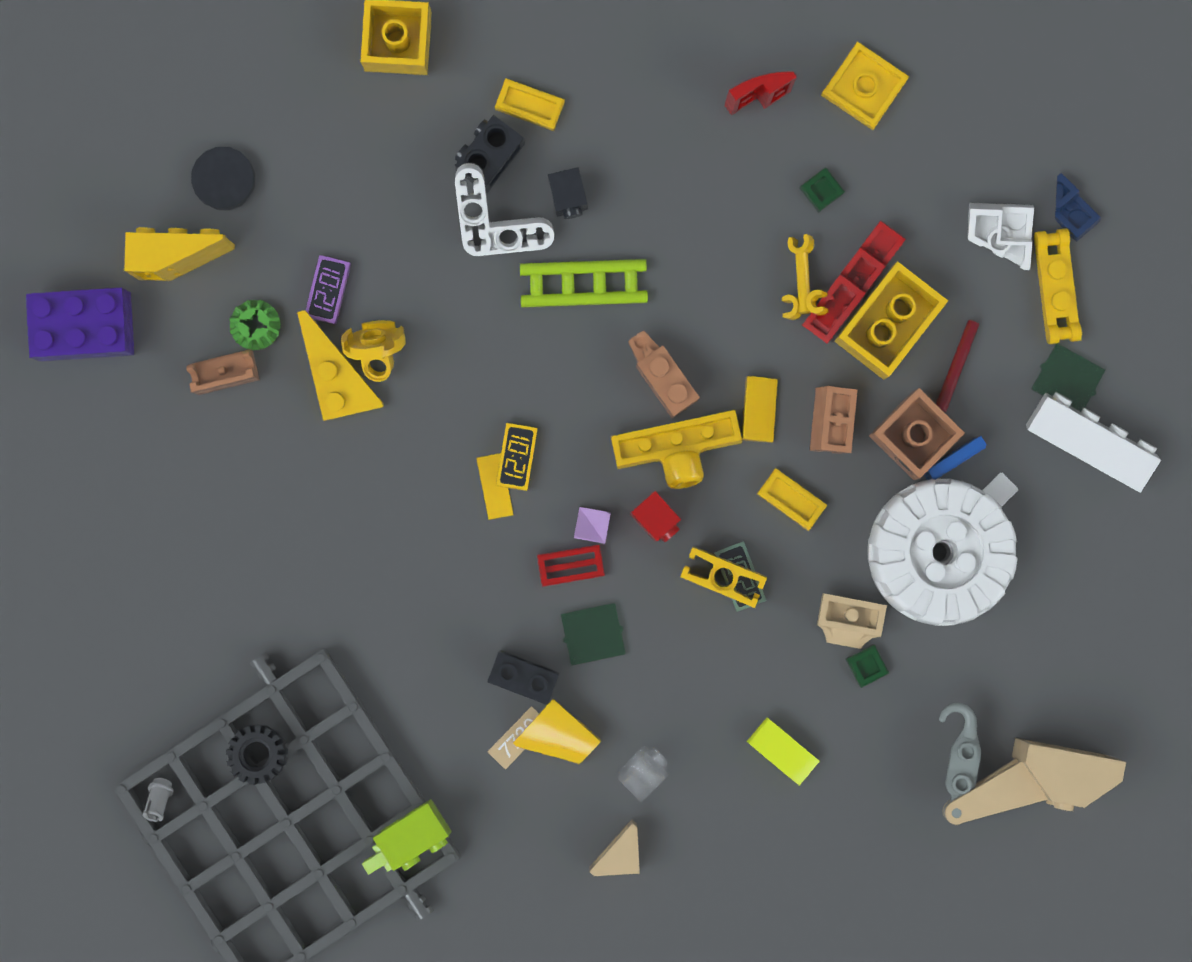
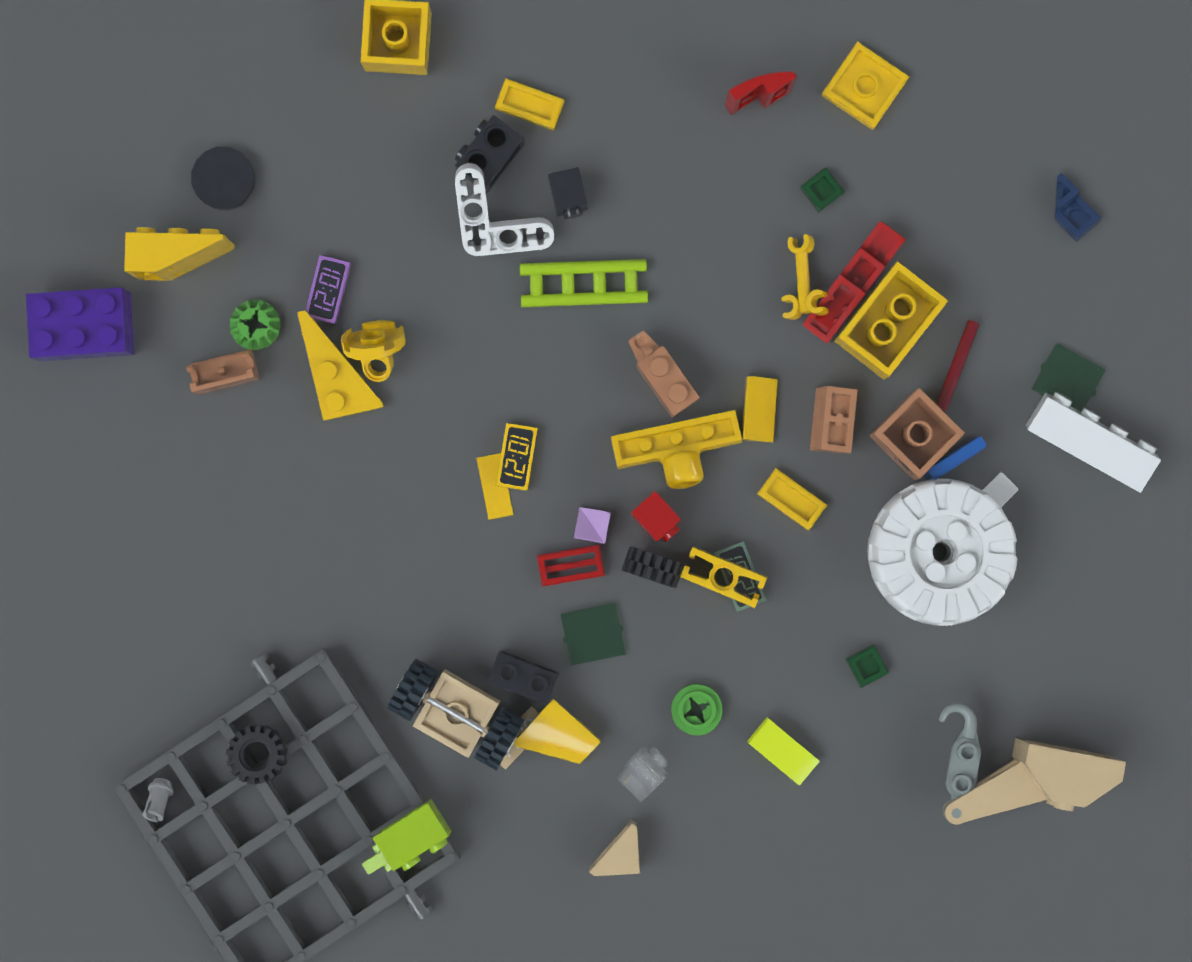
tan slope [817,593,887,649] -> none
white slope [968,203,1034,270] -> none
yellow plate [1034,228,1082,344] -> none
none -> plate [387,658,525,771]
none -> black tyre [622,546,684,589]
none -> bright green gear [671,684,722,736]

